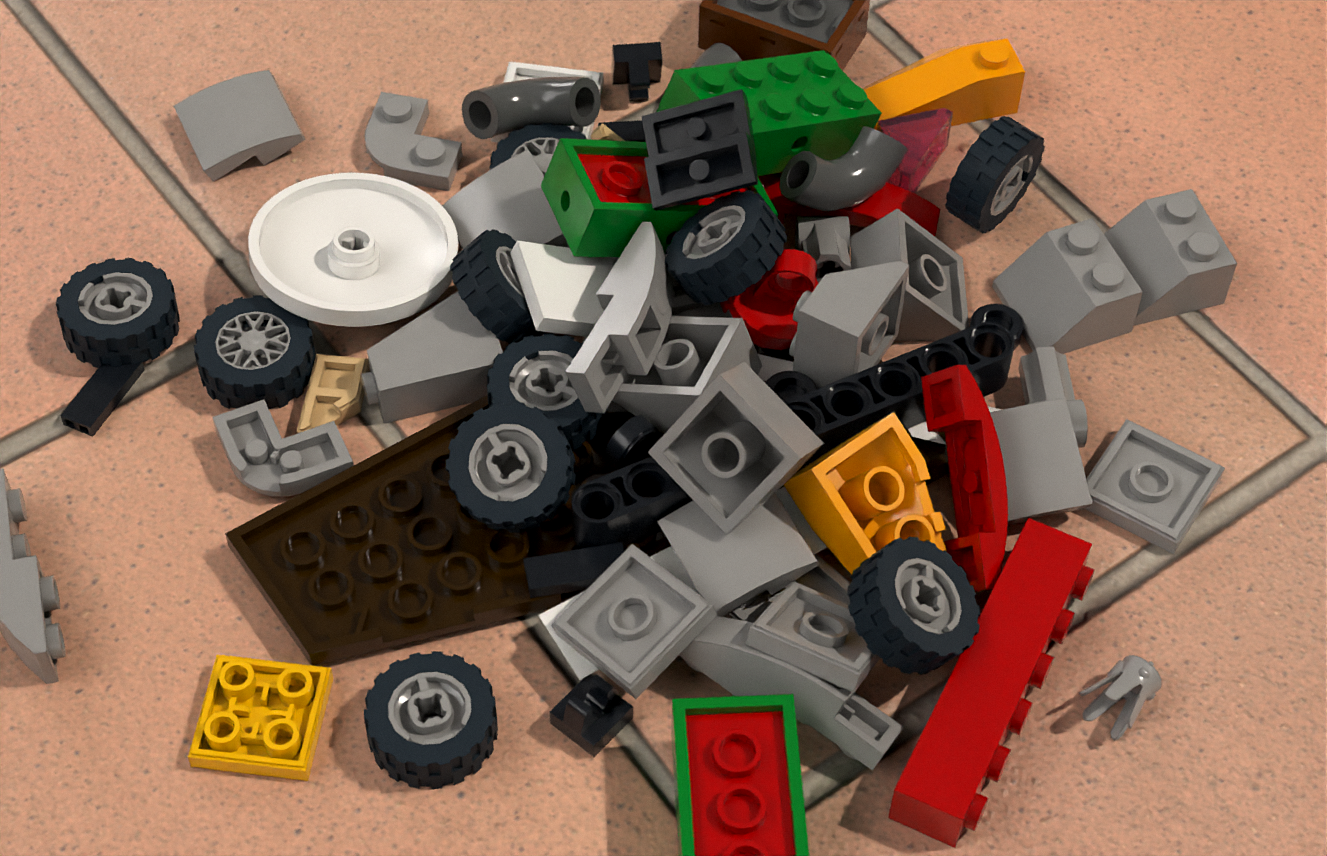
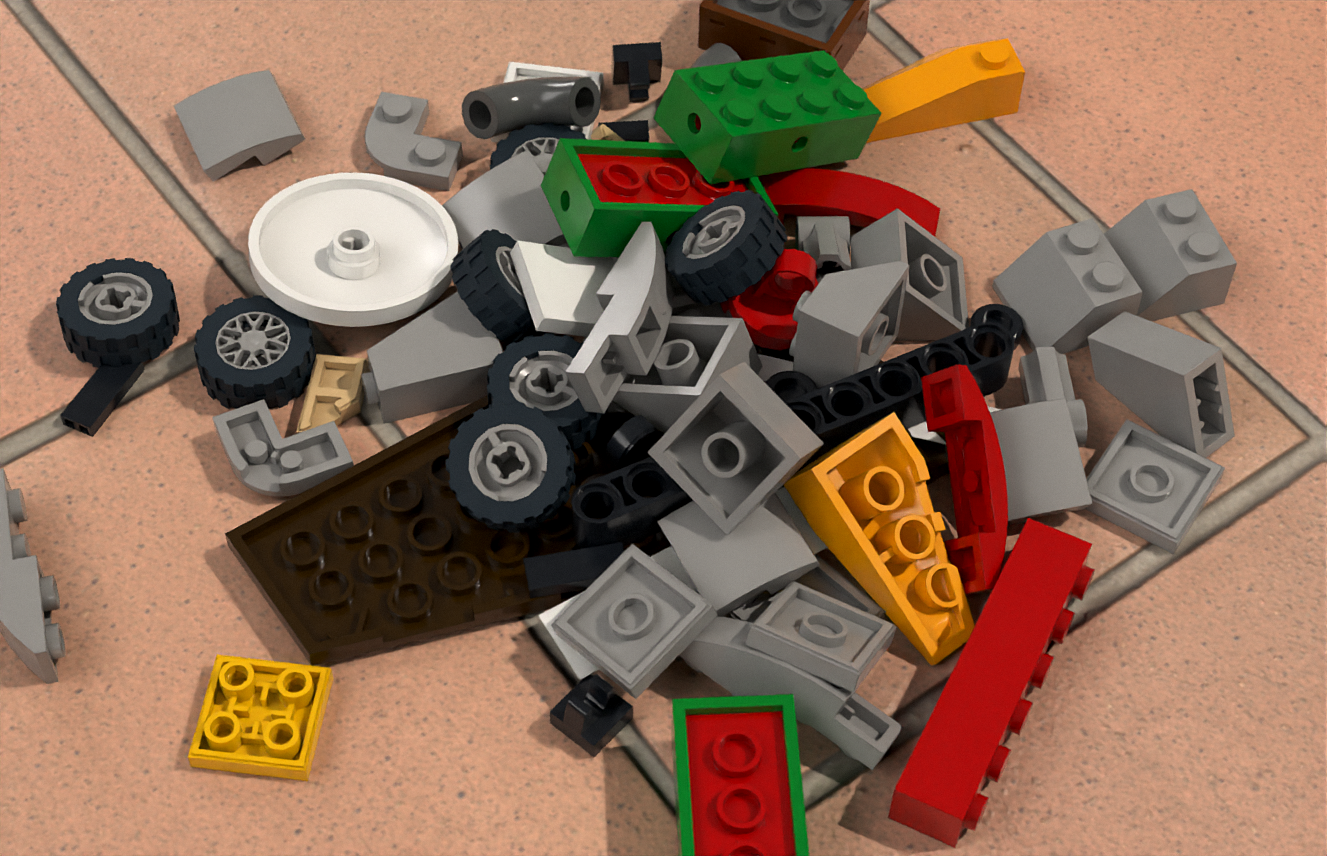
black wheel [364,651,498,790] -> none
black slope [641,89,758,211] -> none
dark grey cylinder [779,126,908,212] -> none
black wheel [847,536,980,675] -> none
clear pink slope [877,108,953,194] -> none
black wheel [945,116,1045,233] -> none
light grey piece [1079,655,1162,741] -> none
none -> light grey slope [1087,311,1235,458]

